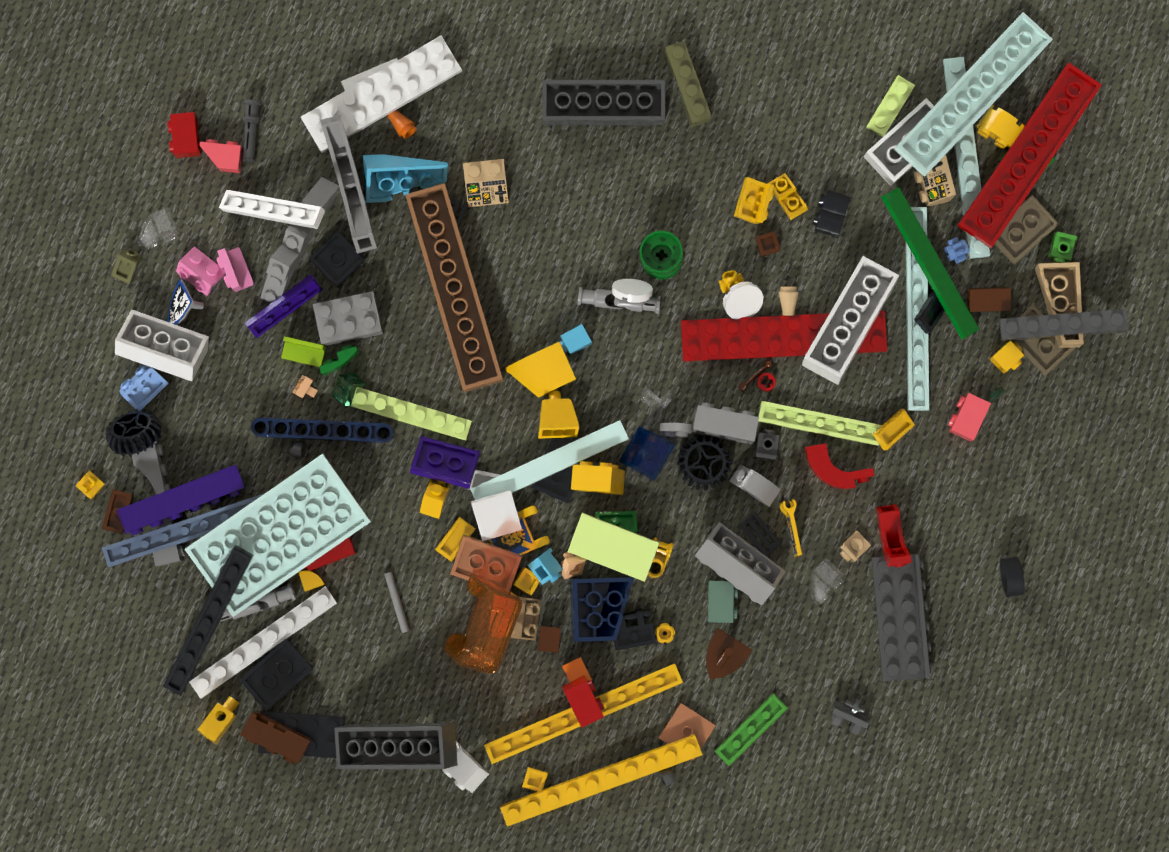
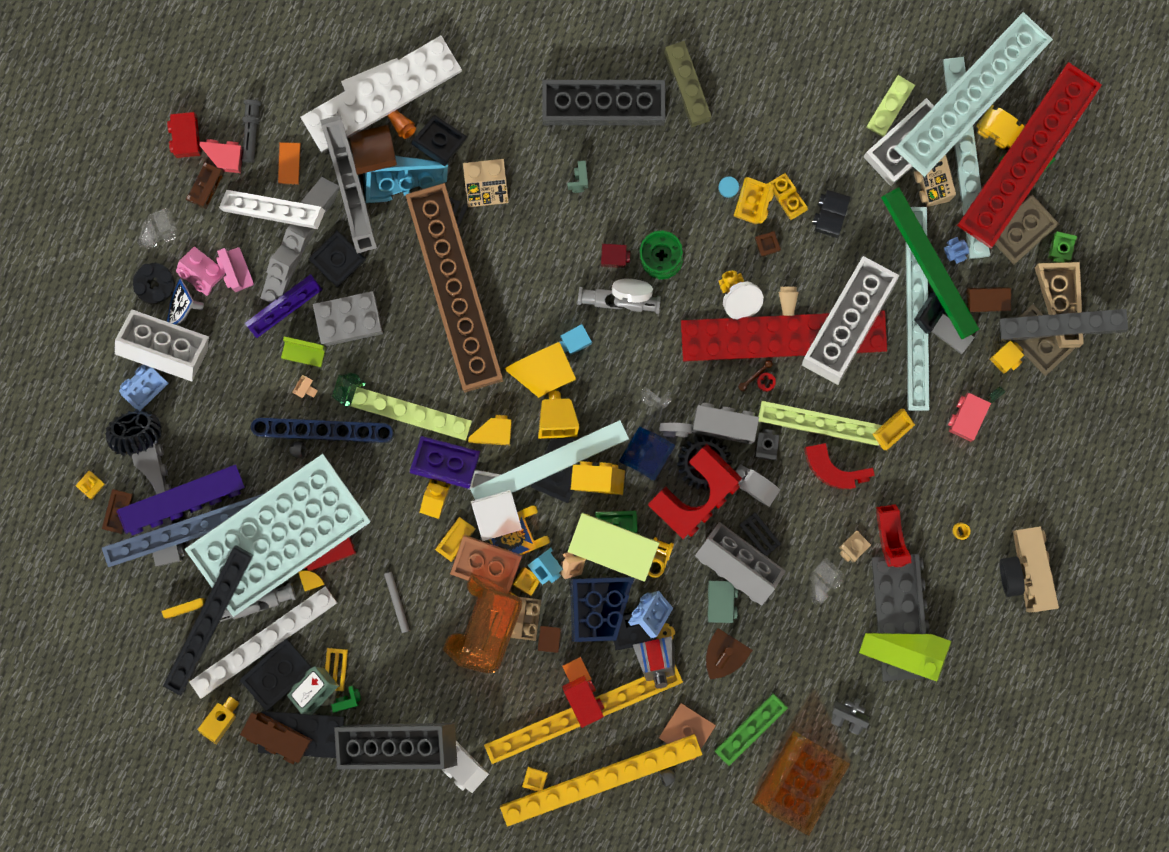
olive bracket [111,249,143,284] -> none
green slope [319,345,359,376] -> none
yellow flag [779,499,802,557] -> none
none -> black plate [133,263,175,304]
none -> yellow tile [162,598,205,619]
none -> reddish brown hinge [186,162,224,209]
none -> orange tile [278,143,301,184]
none -> brick [287,666,339,715]
none -> yellow tile [325,648,348,691]
none -> green bracket [331,685,361,712]
none -> reddish brown tile [350,125,397,175]
none -> black plate [411,115,467,166]
none -> yellow slope [468,415,512,445]
none -> sand green bracket [567,161,588,193]
none -> dark red brick [601,244,630,268]
none -> light blue bracket [628,591,673,638]
none -> torso [633,636,675,688]
none -> red arch [648,444,742,539]
none -> medium azure tile [718,177,739,198]
none -> clear orange slope [752,730,850,836]
none -> lime wedge [859,633,952,682]
none -> light grey tile [932,314,975,354]
none -> yellow hinge [953,523,971,540]
none -> tan wedge [1013,526,1059,612]

